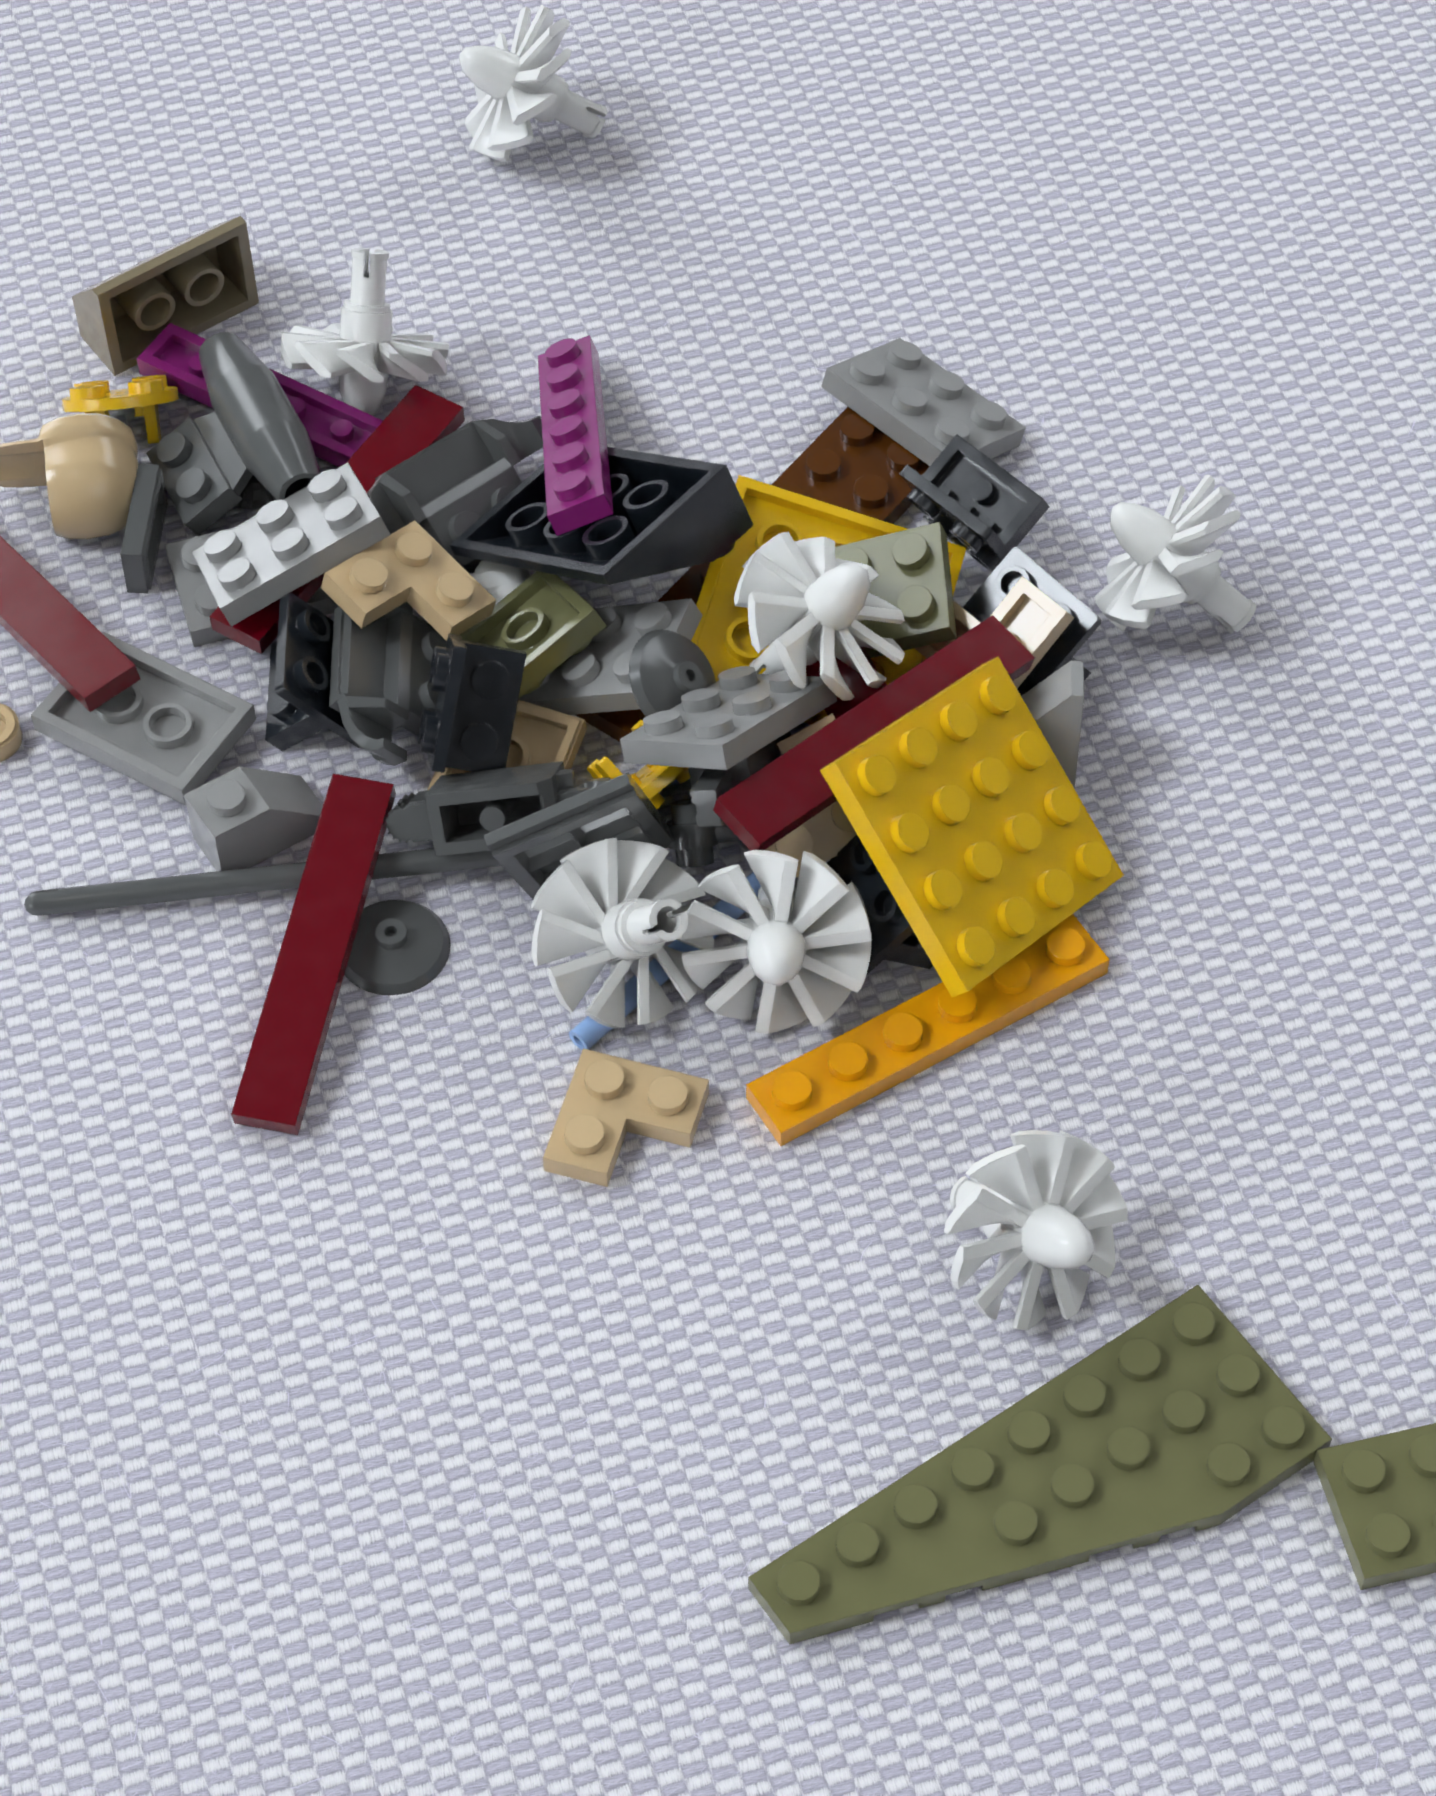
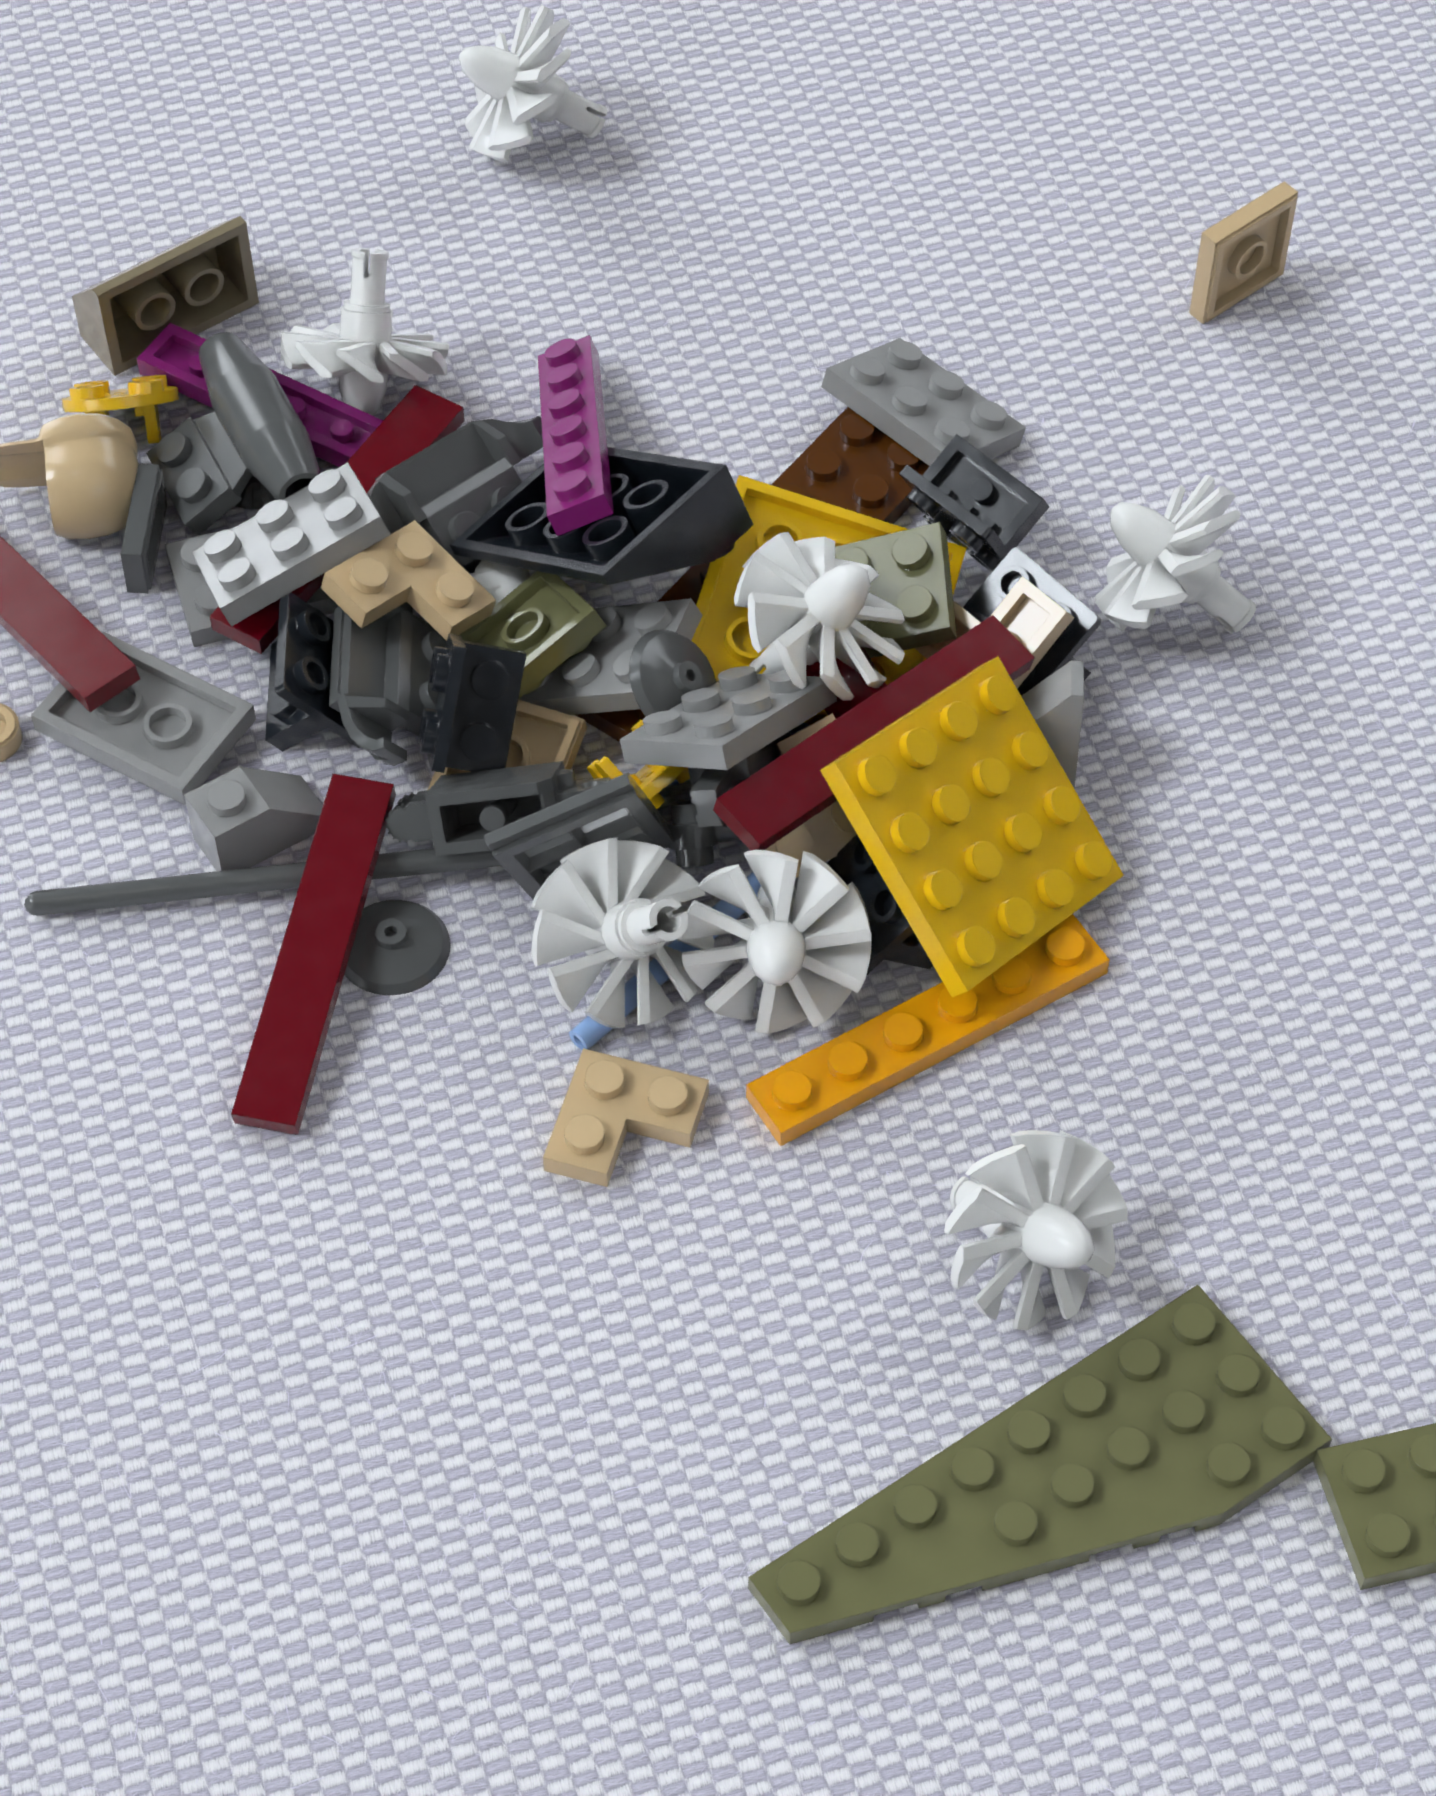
none -> tan plate [1189,181,1298,324]

